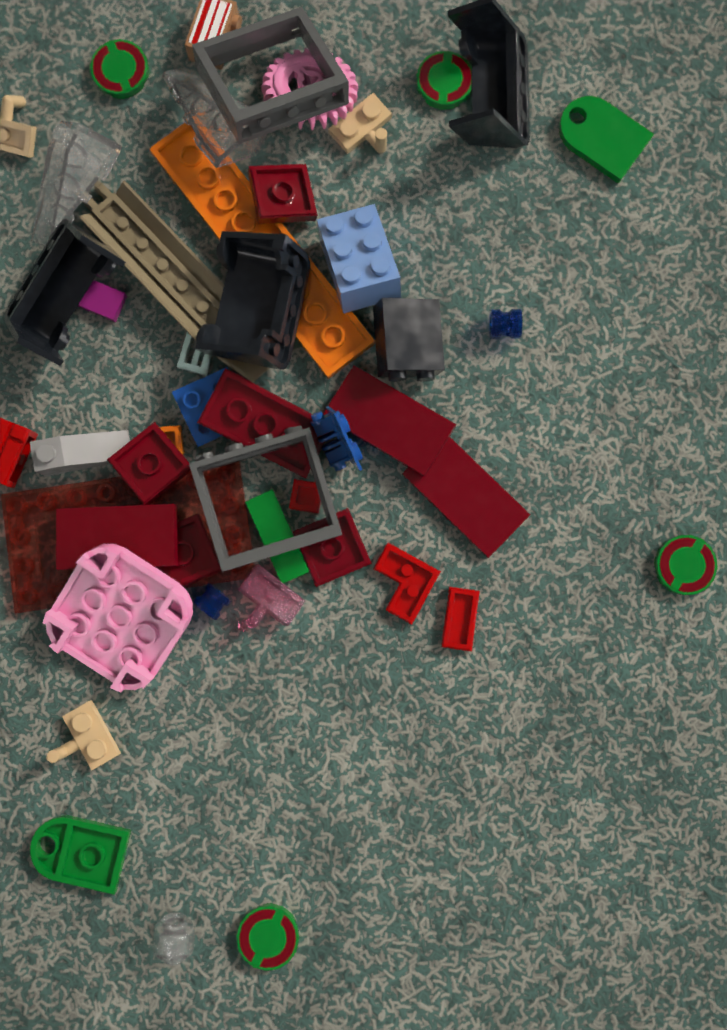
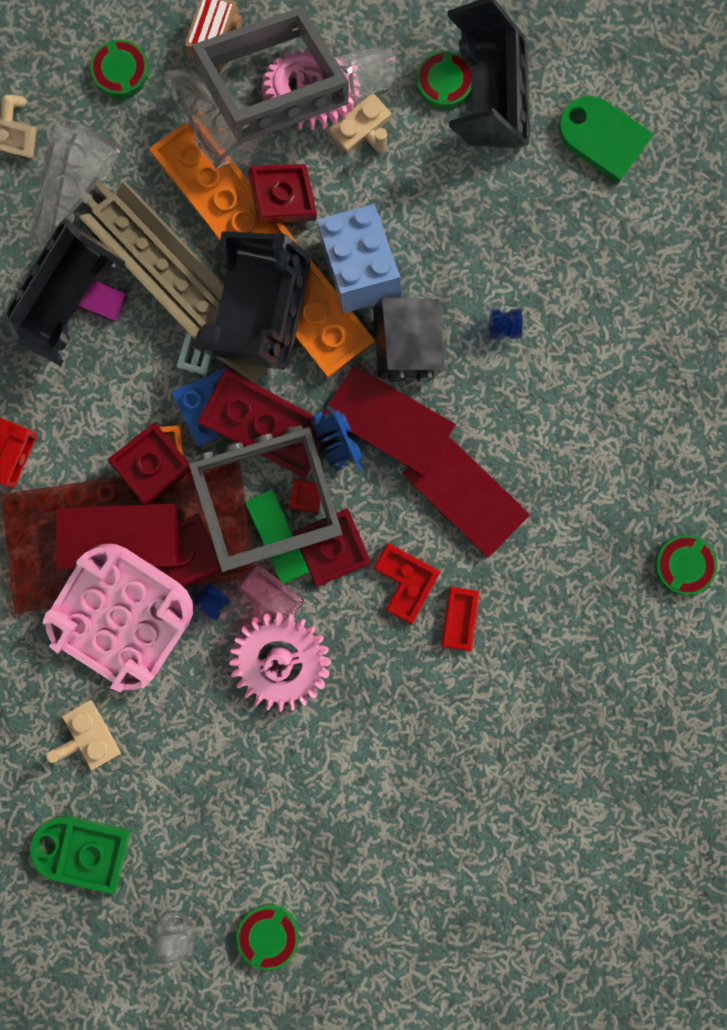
light grey slope [30,430,130,476] -> none
none -> bright pink gear [229,612,331,712]
none -> clear panel [335,46,397,99]

